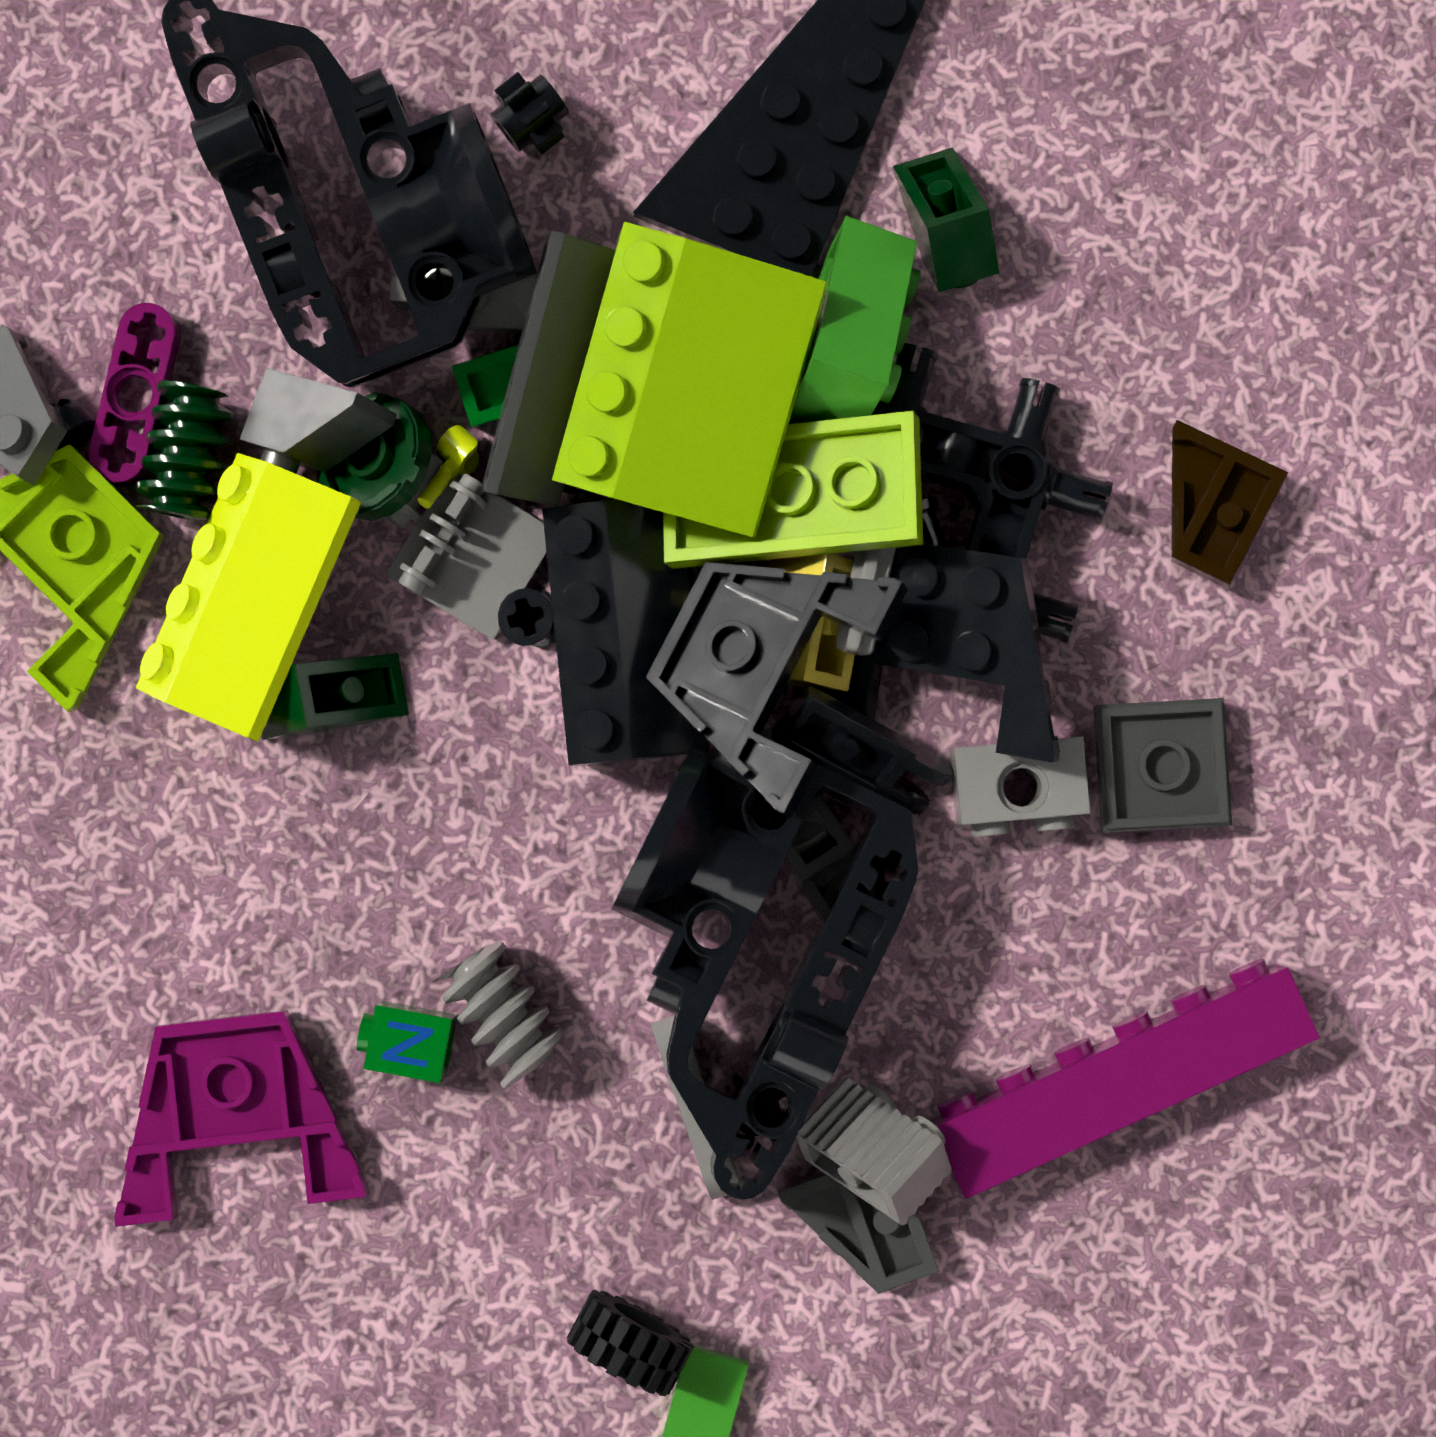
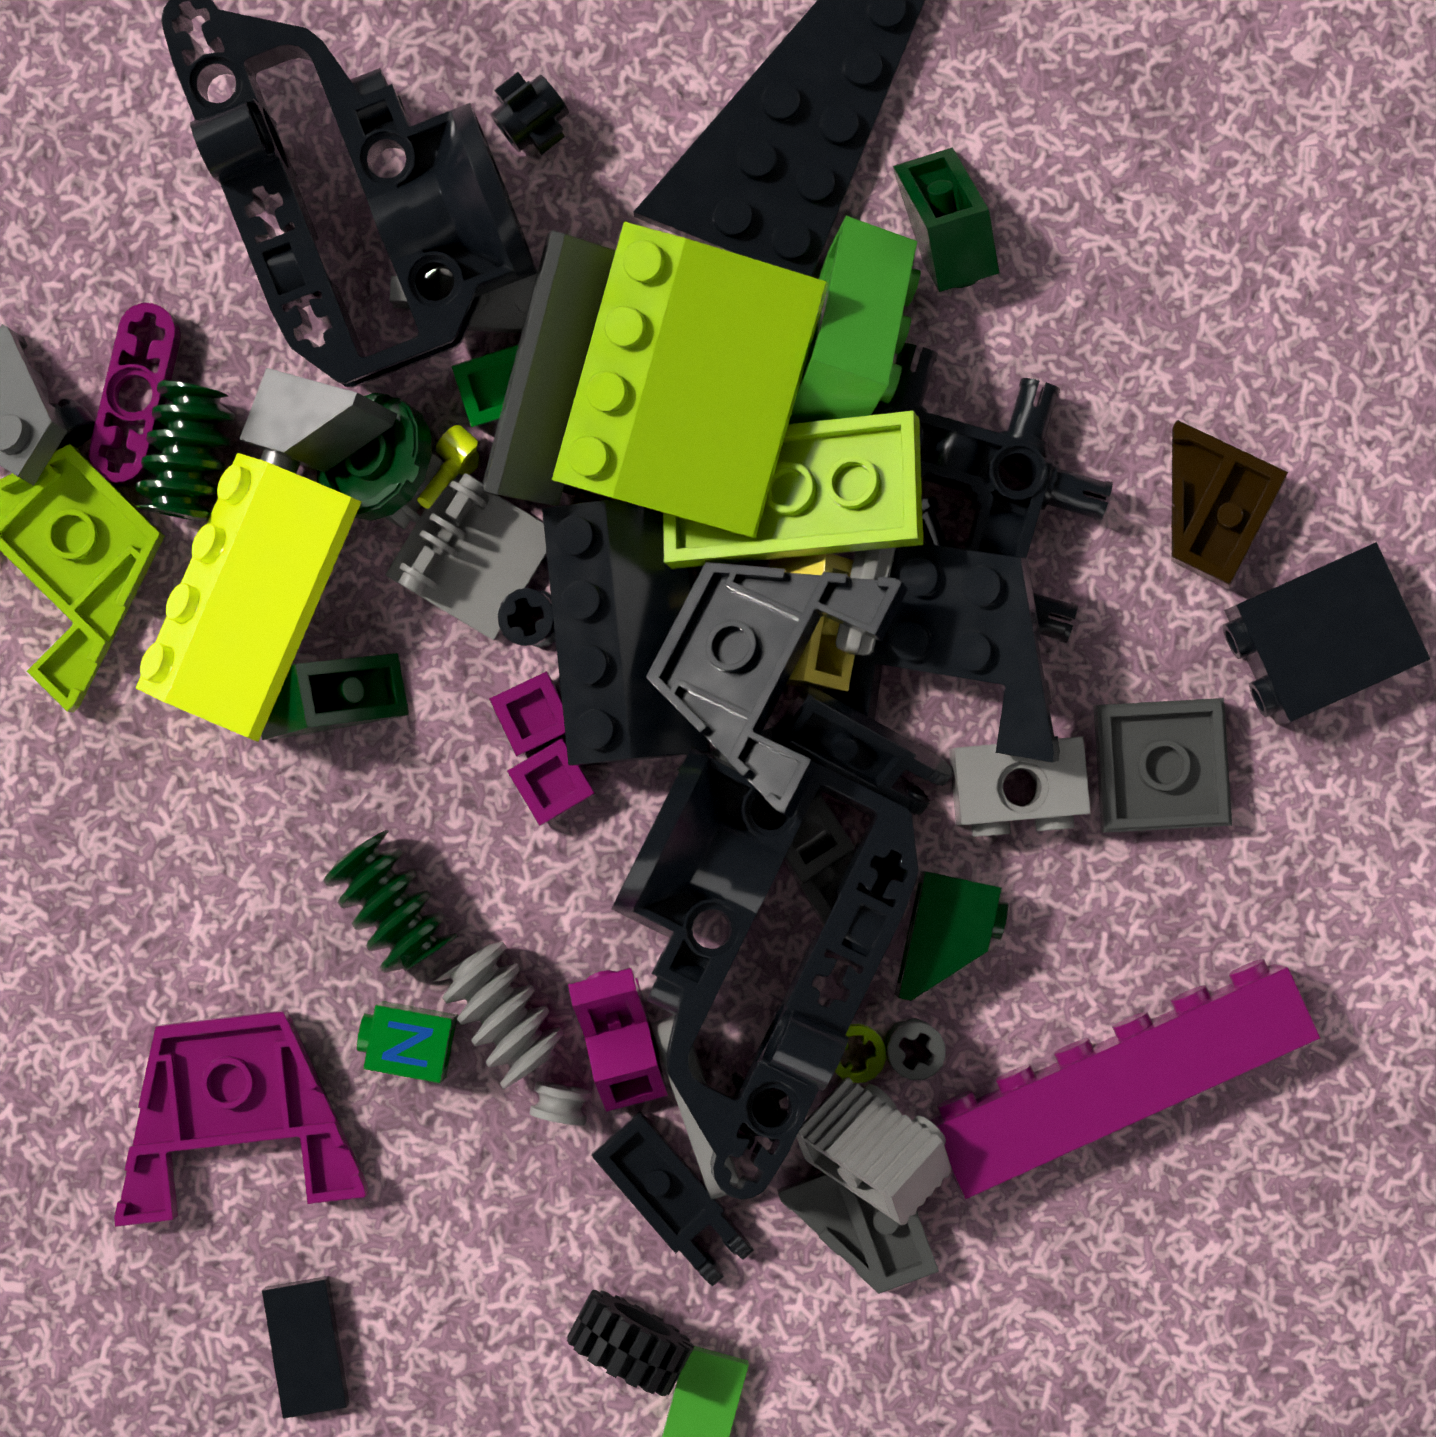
none -> black tile [262,1276,350,1419]
none -> dark green piece [324,830,458,973]
none -> magenta plate [489,671,565,757]
none -> magenta plate [507,738,596,826]
none -> light grey bush [529,1081,592,1125]
none -> magenta brick [568,968,668,1112]
none -> black hinge [591,1110,754,1286]
none -> lime bush [835,1023,886,1083]
none -> dark grey bush [884,1018,946,1081]
none -> dark green slope [894,870,1009,1001]
none -> black panel [1223,542,1430,725]

